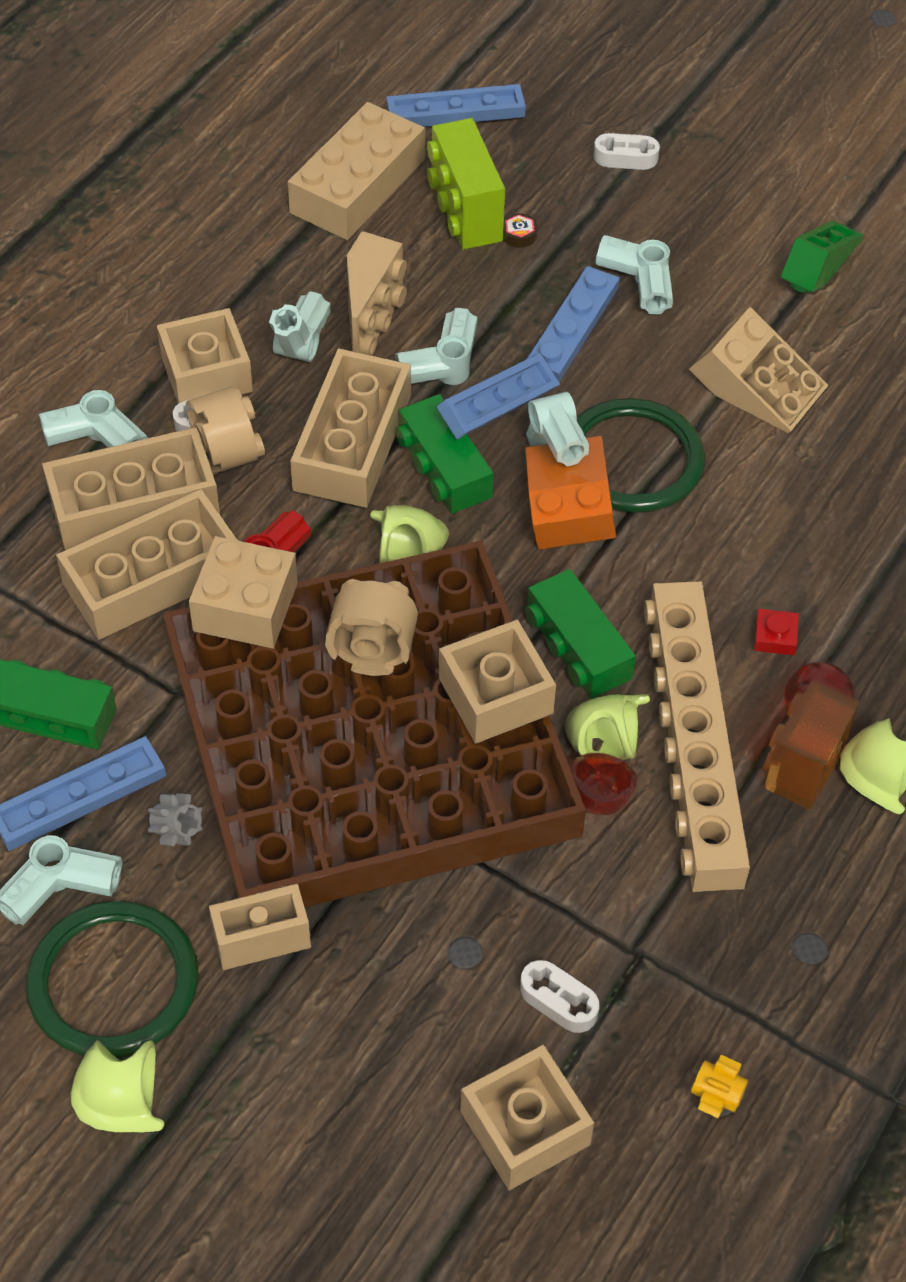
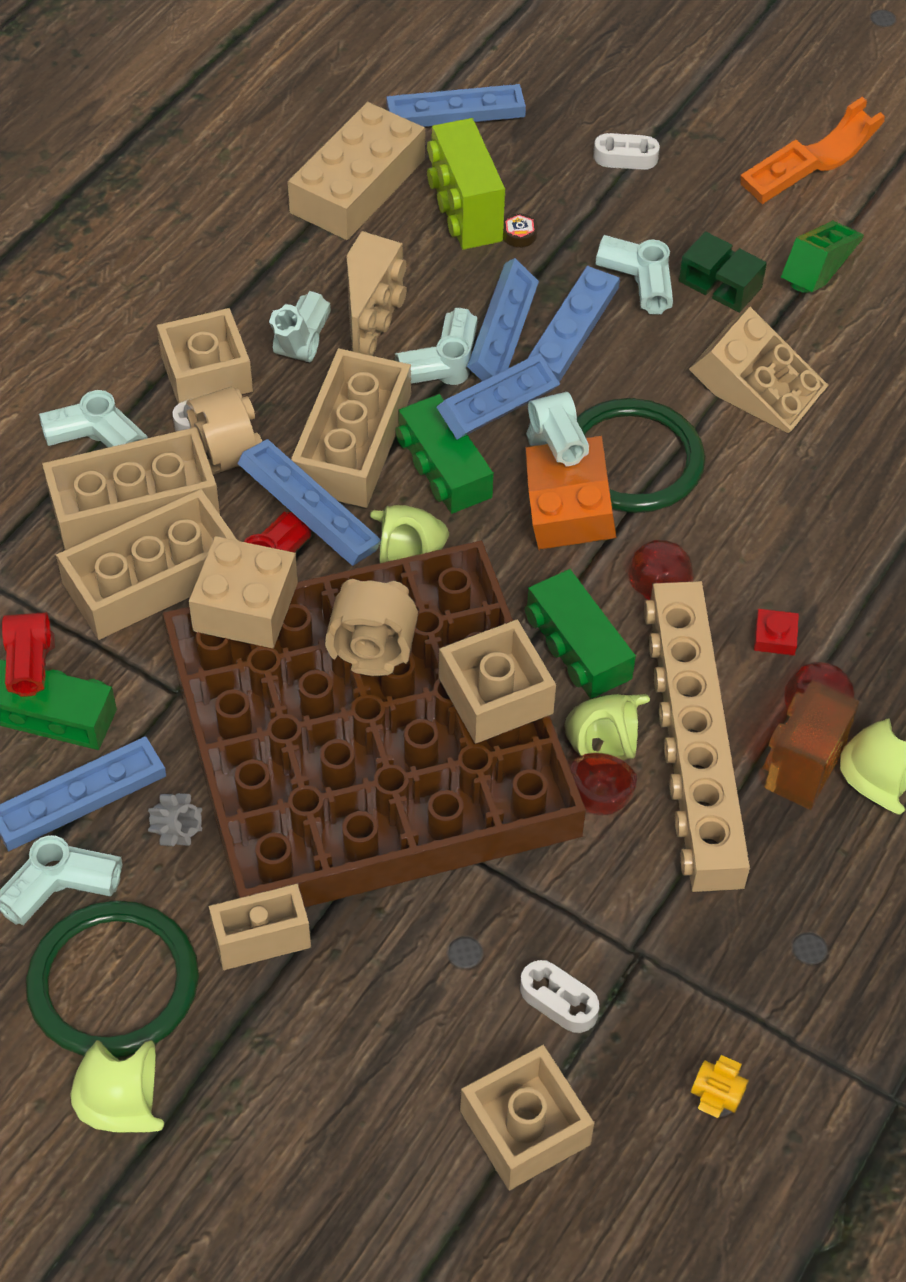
none -> red piece [2,612,55,697]
none -> medium blue plate [237,439,381,566]
none -> medium blue plate [467,258,539,381]
none -> clear red helmet [629,540,694,600]
none -> dark green piece [679,231,767,313]
none -> orange piece [740,97,885,204]

